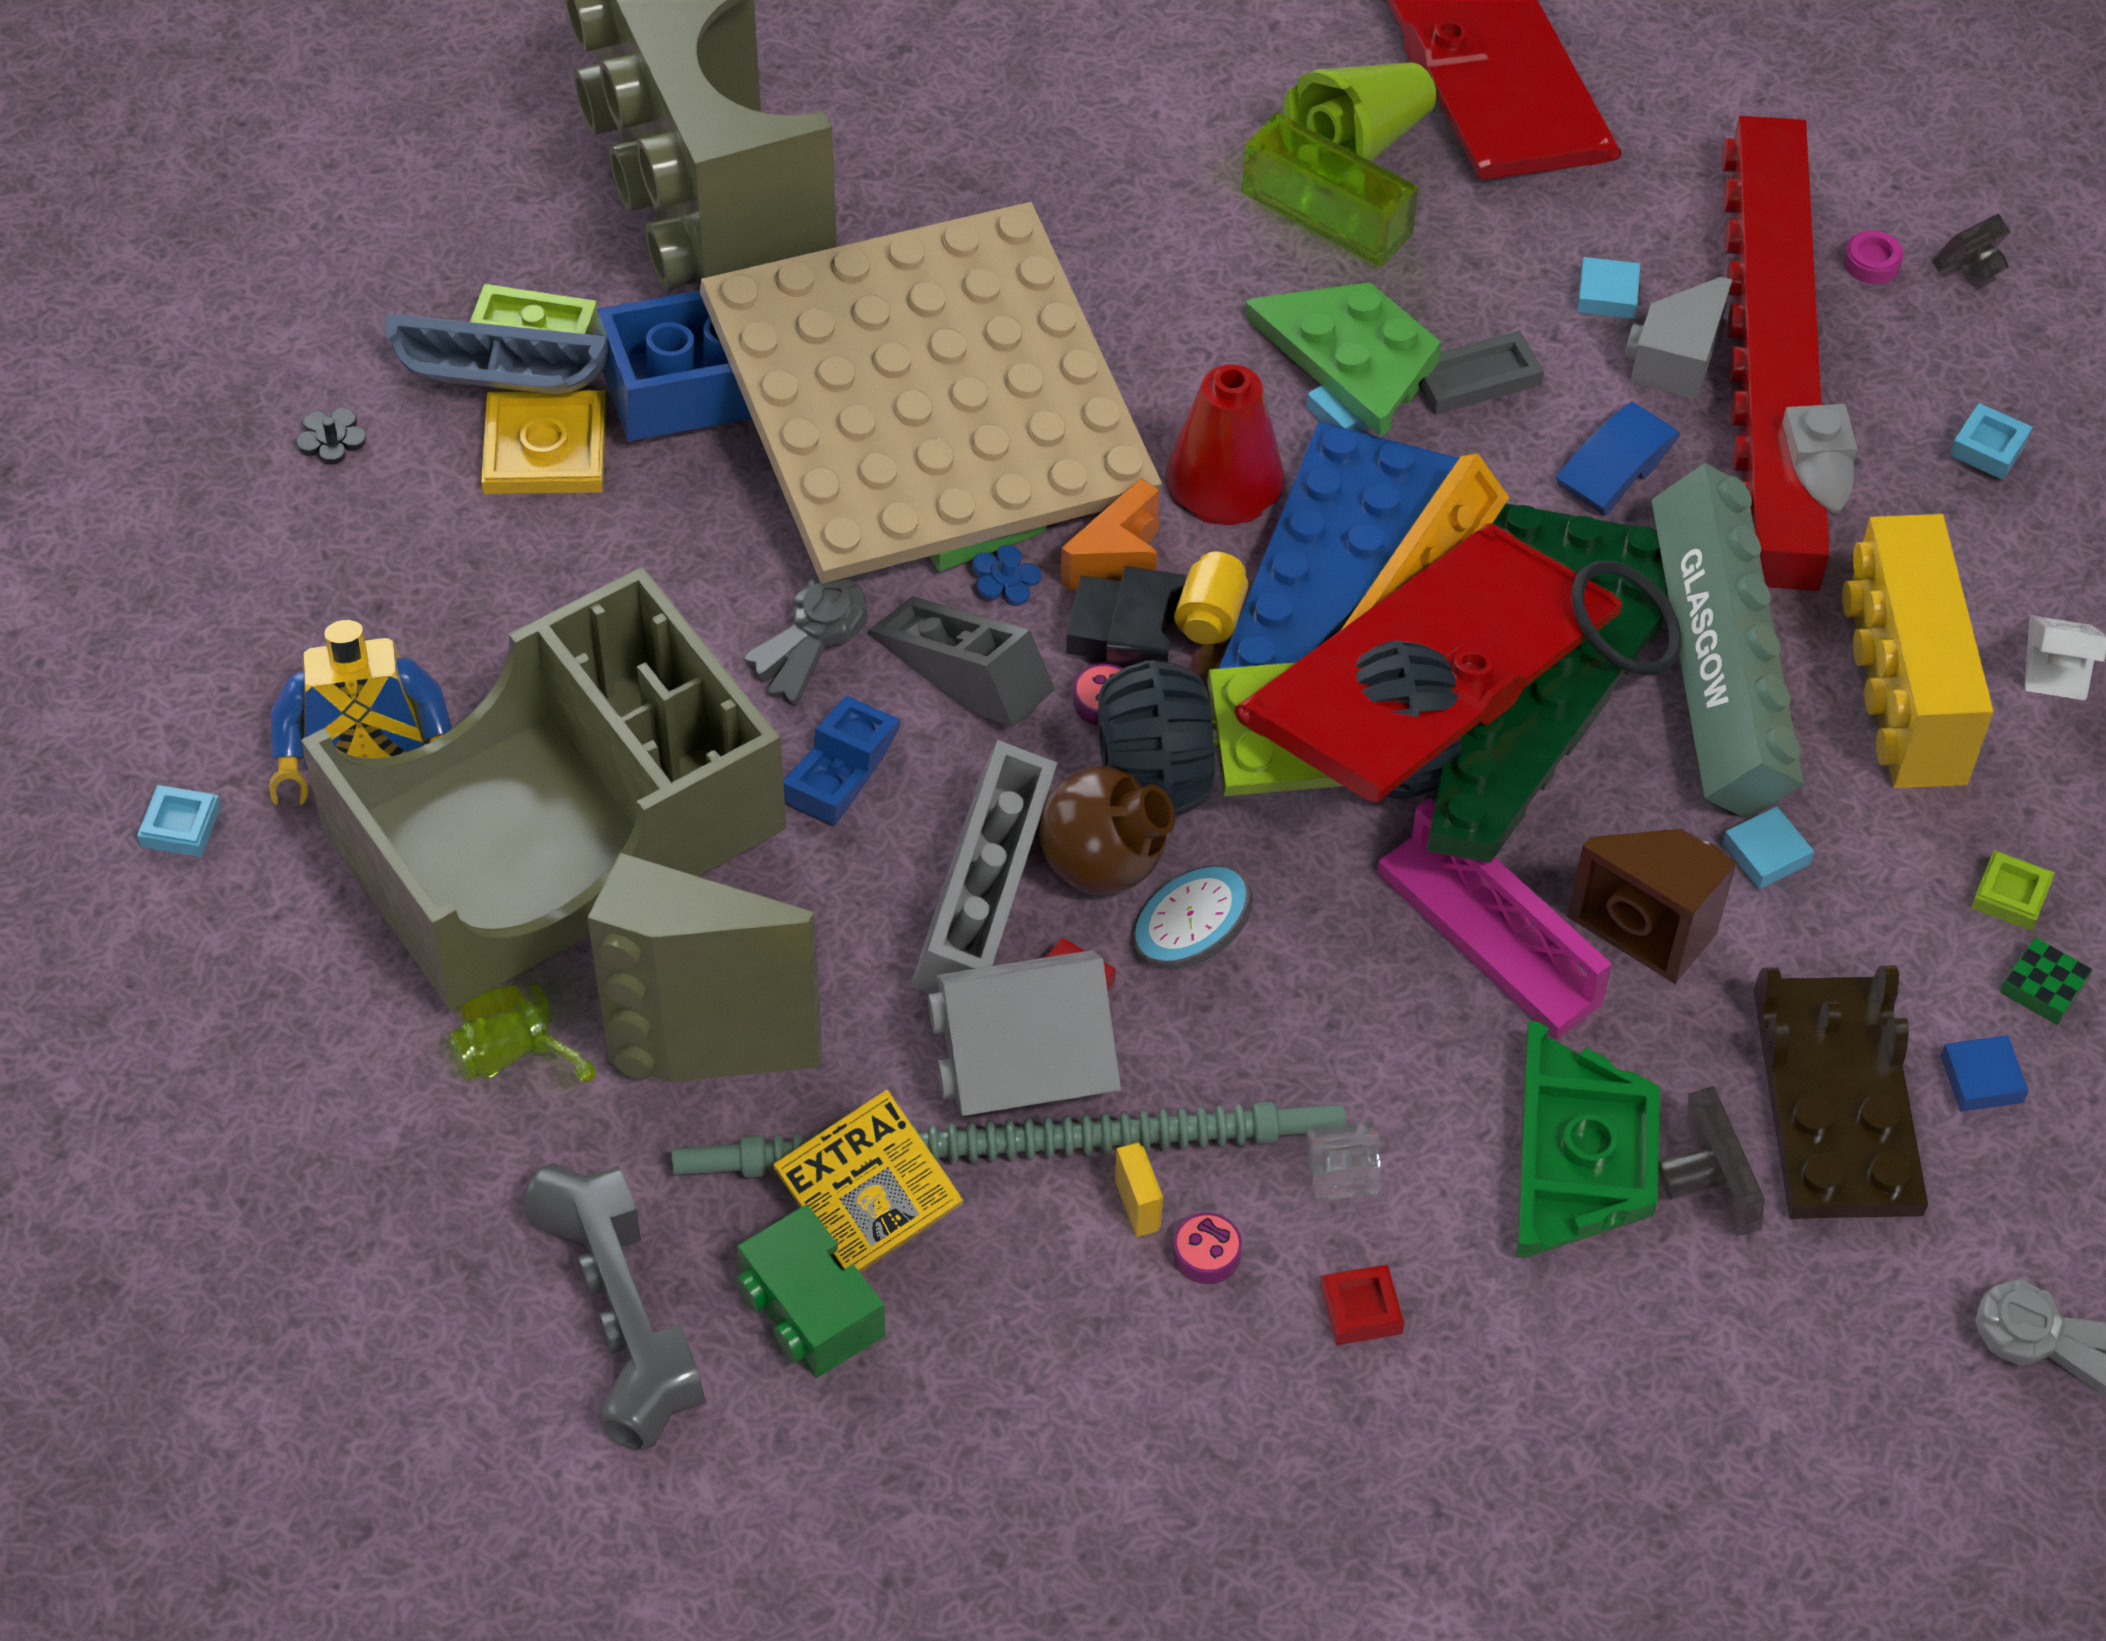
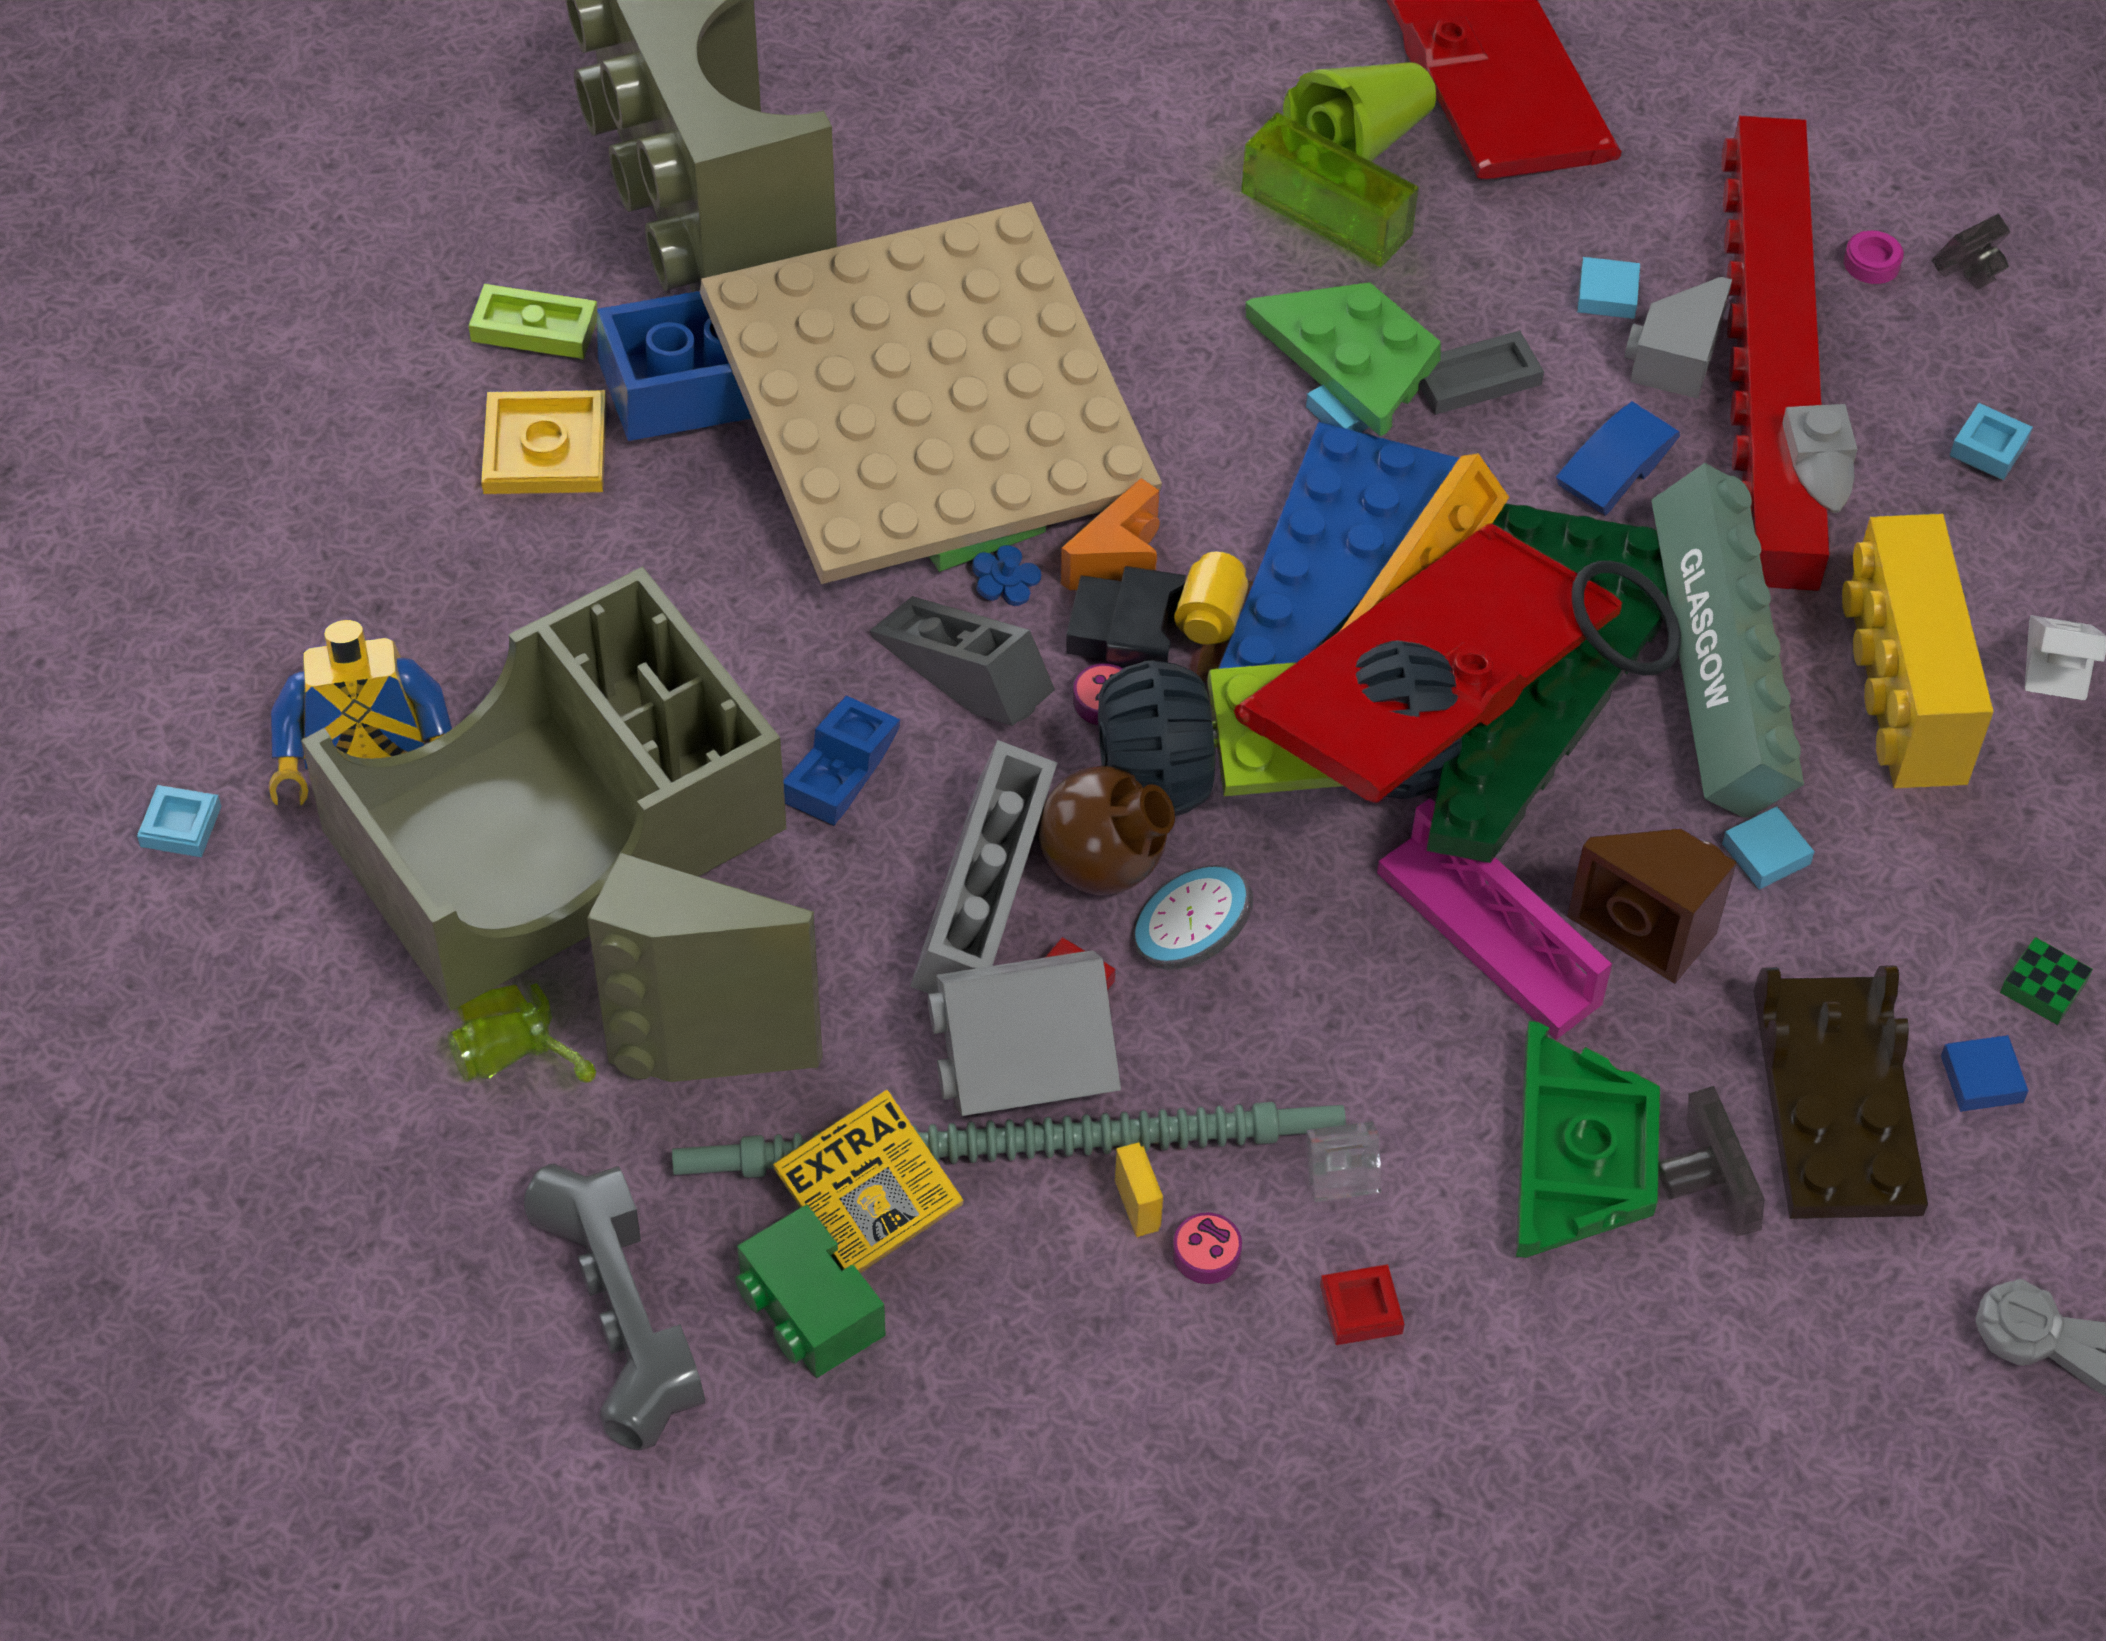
plant [297,408,366,464] -> none
sand blue brick [385,313,609,394] -> none
dark grey piece [744,577,868,706] -> none
red cone [1166,364,1285,526] -> none
lime tile [1971,850,2055,931] -> none

